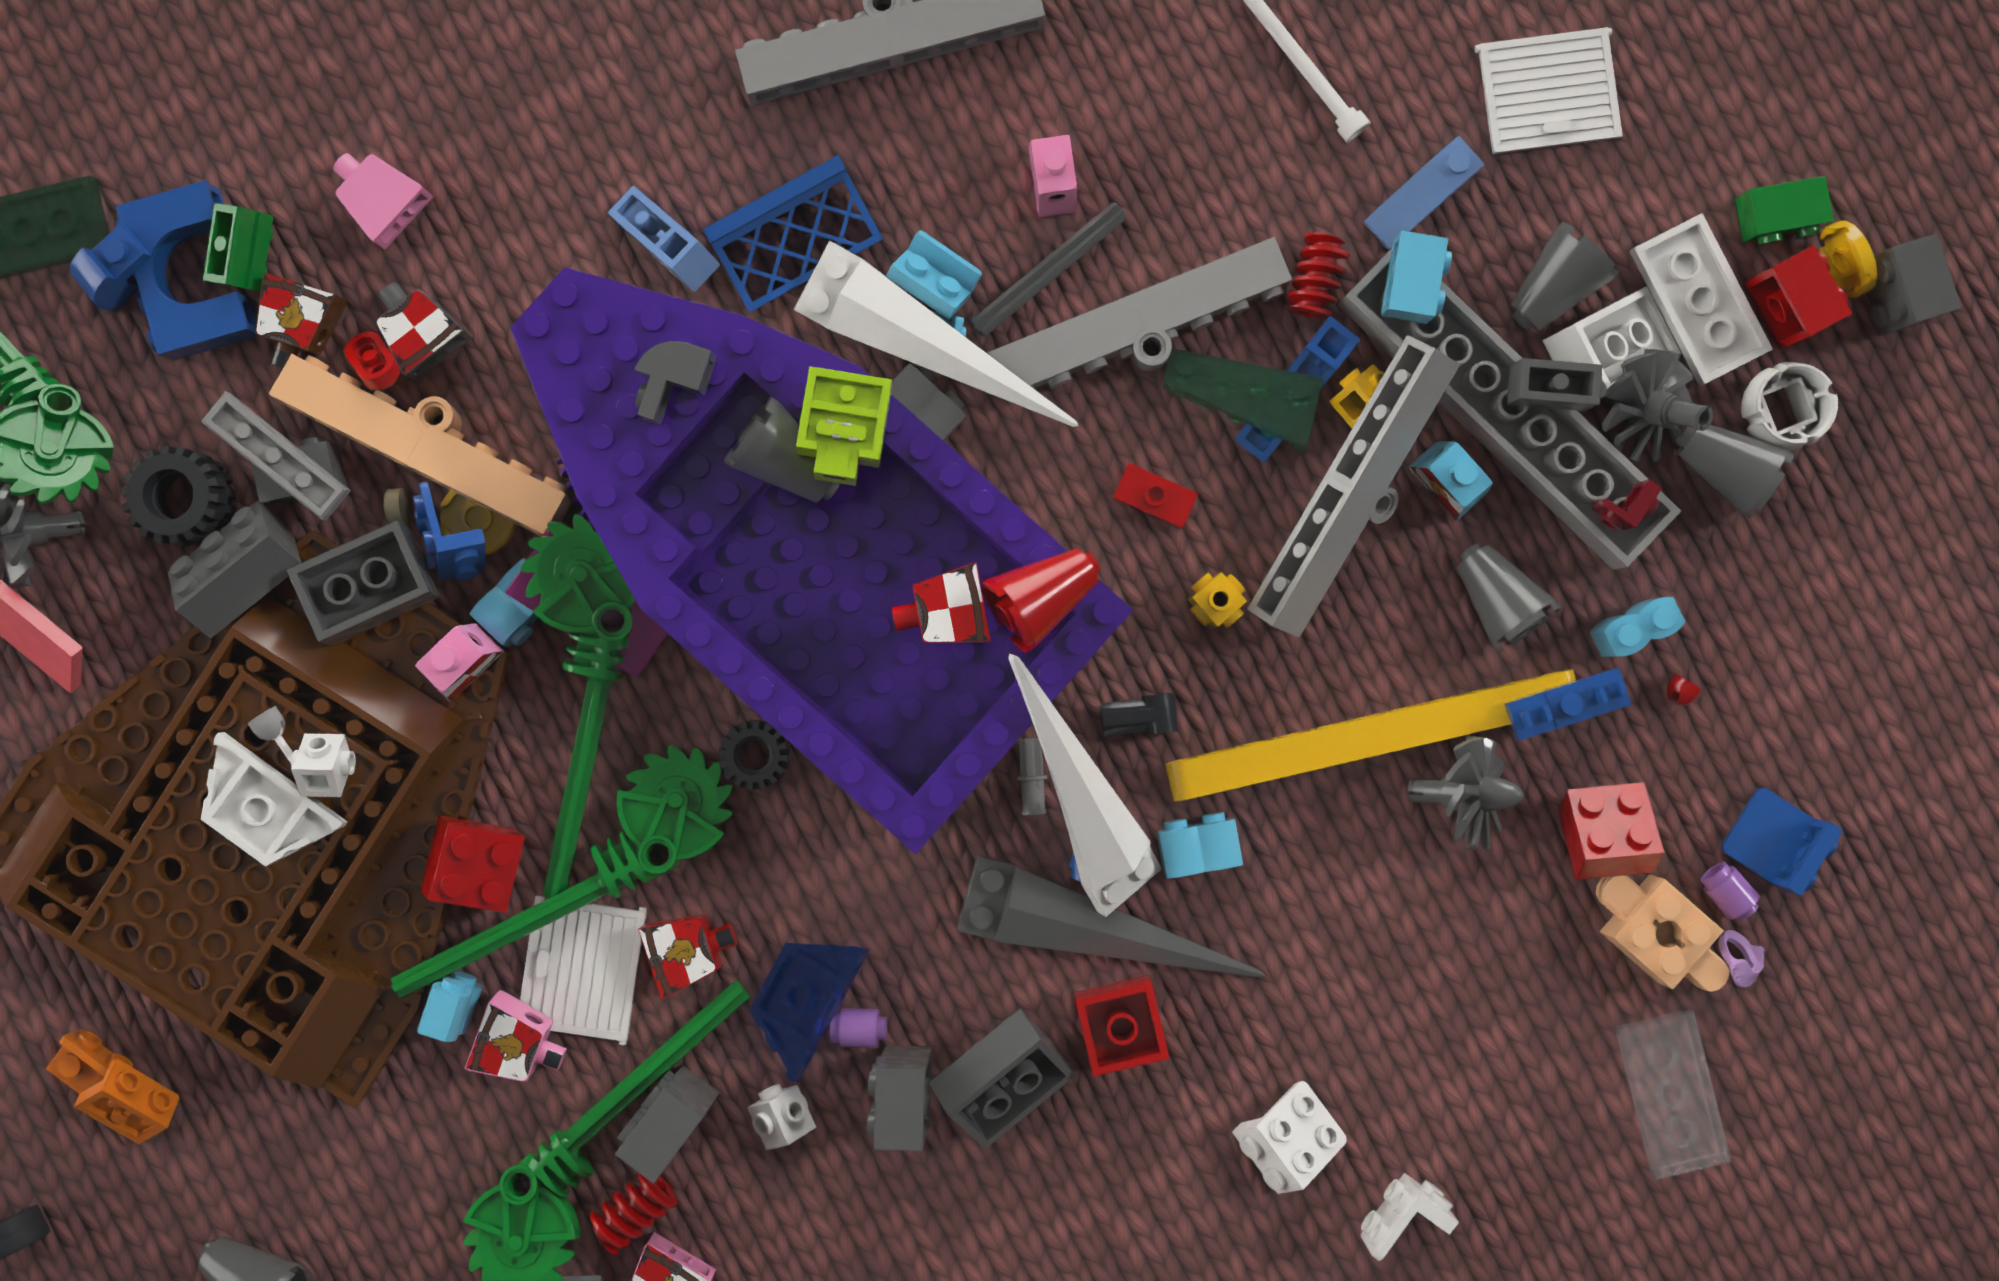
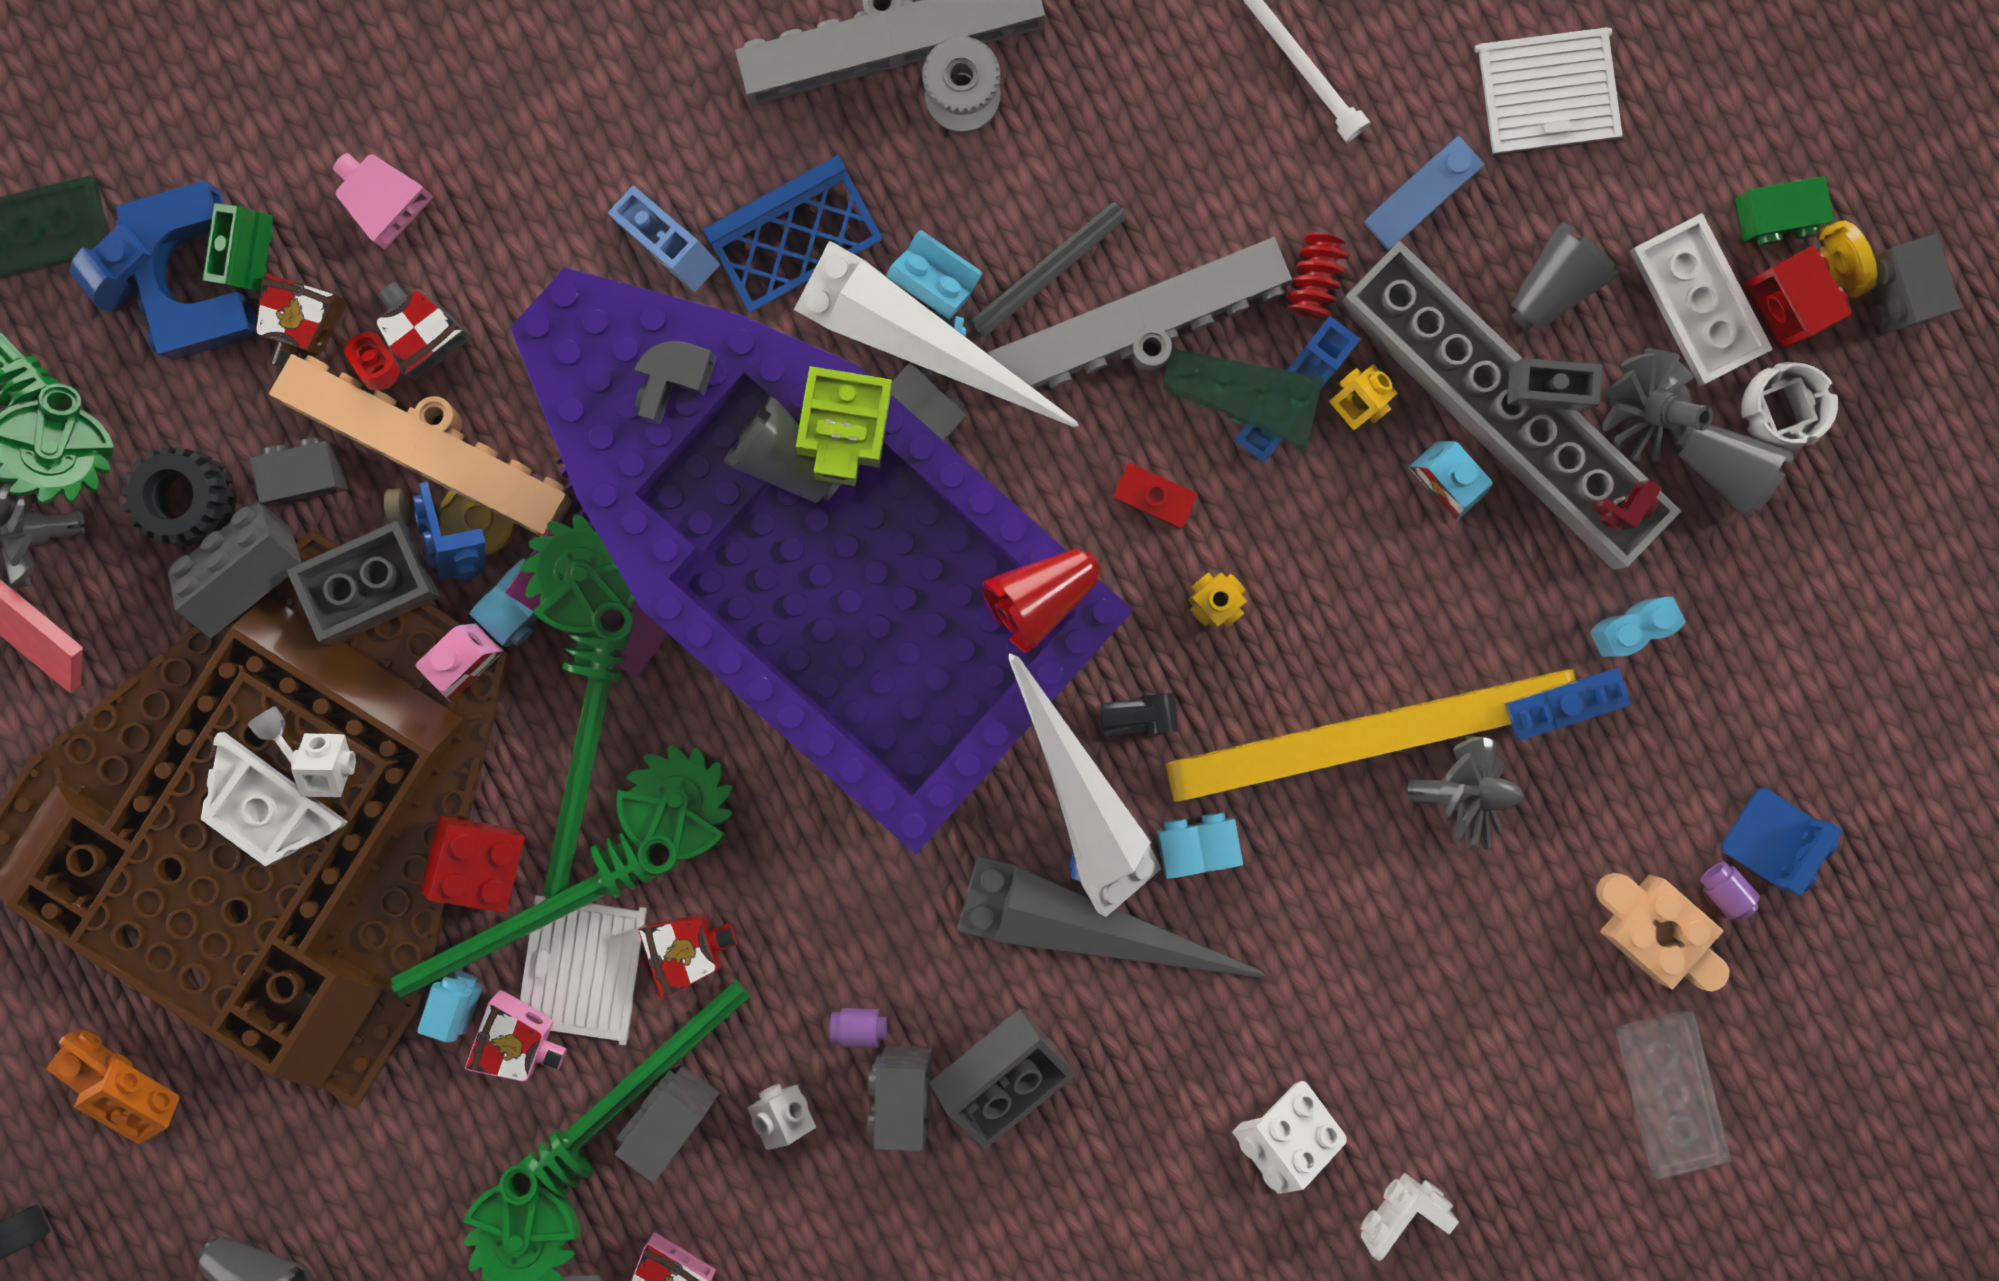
light grey tile [201,391,351,521] -> none
red piece [589,1173,678,1255] -> none
black tyre [718,720,791,790] -> none
clear blue wing [749,943,870,1082] -> none
torso [892,563,991,644] -> none
light grey axle [1017,738,1047,815] -> none
bright pink torso [1028,135,1077,218] -> none
red brick [1073,975,1170,1077] -> none
light grey hinge [1248,335,1460,637] -> none
medium azure brick [1381,230,1452,324] -> none
dark grey cone [1457,543,1562,653] -> none
white slope [1542,286,1682,398] -> none
brick [1558,782,1665,880] -> none
red hinge [1667,673,1702,706] -> none
lavender piece [1718,930,1765,988] -> none
none -> light grey hose [923,36,1000,132]

